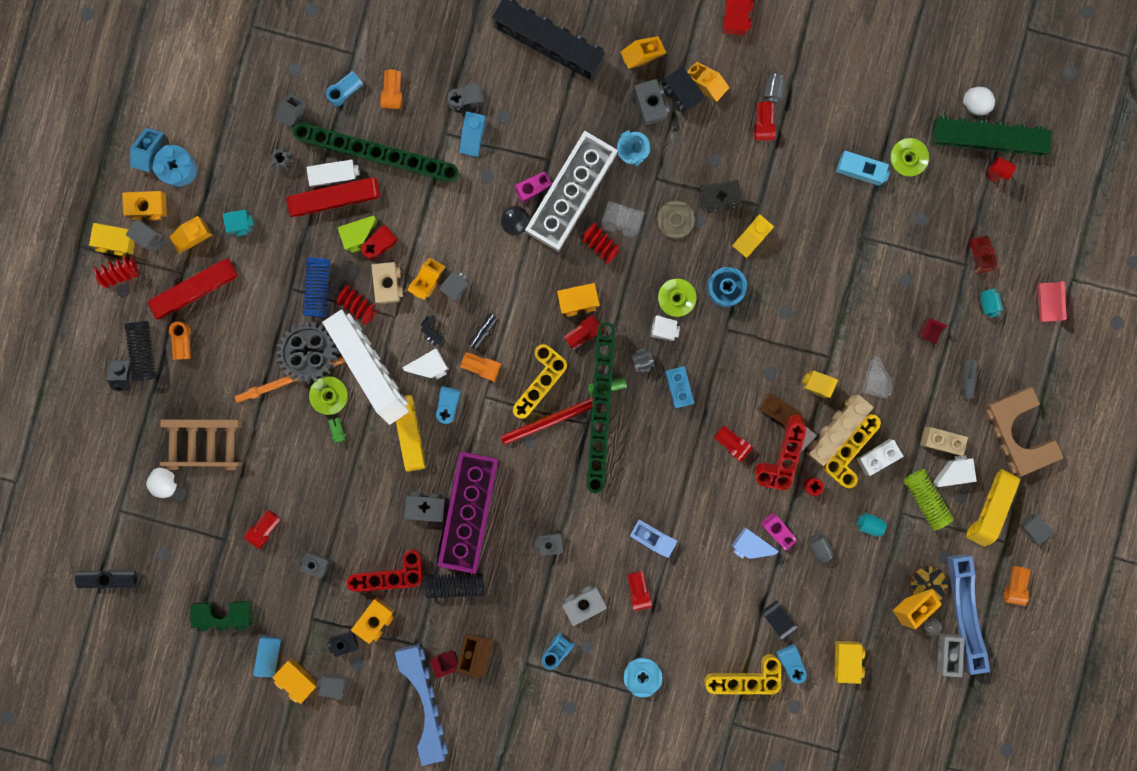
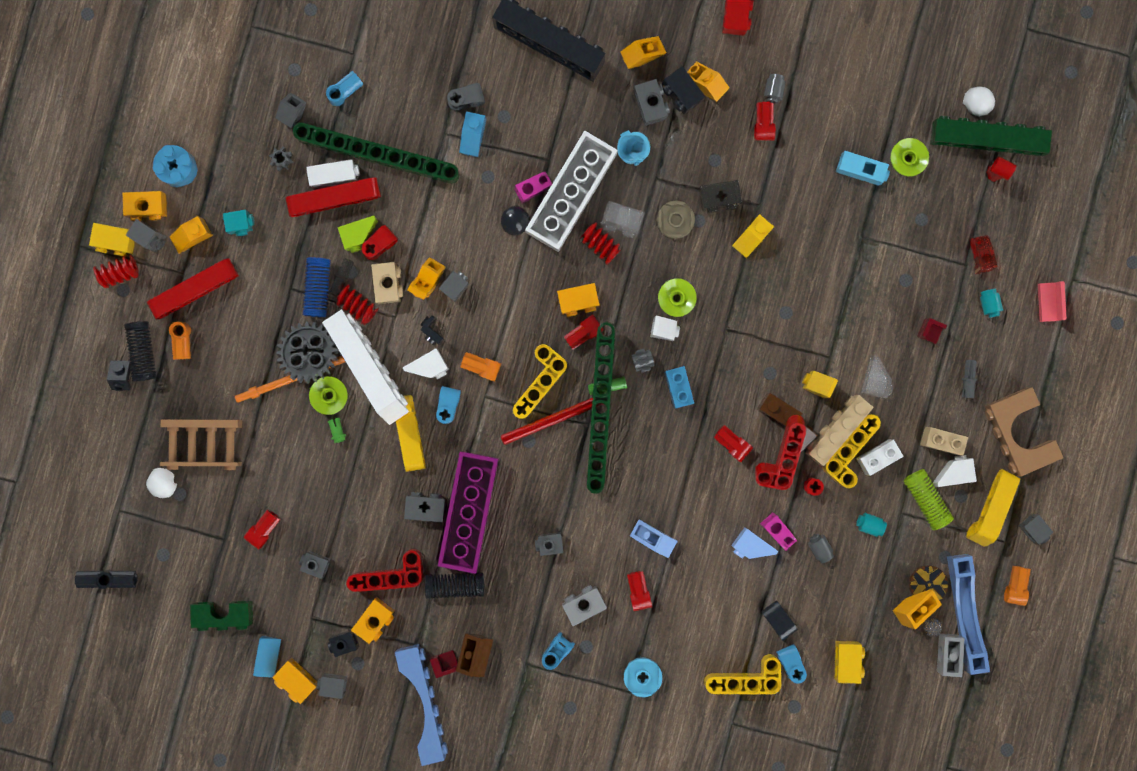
dark azure slope [130,128,164,172] -> none
orange piece [381,69,402,109] -> none
black pin [468,313,499,351] -> none
dark azure brick [706,267,747,307] -> none

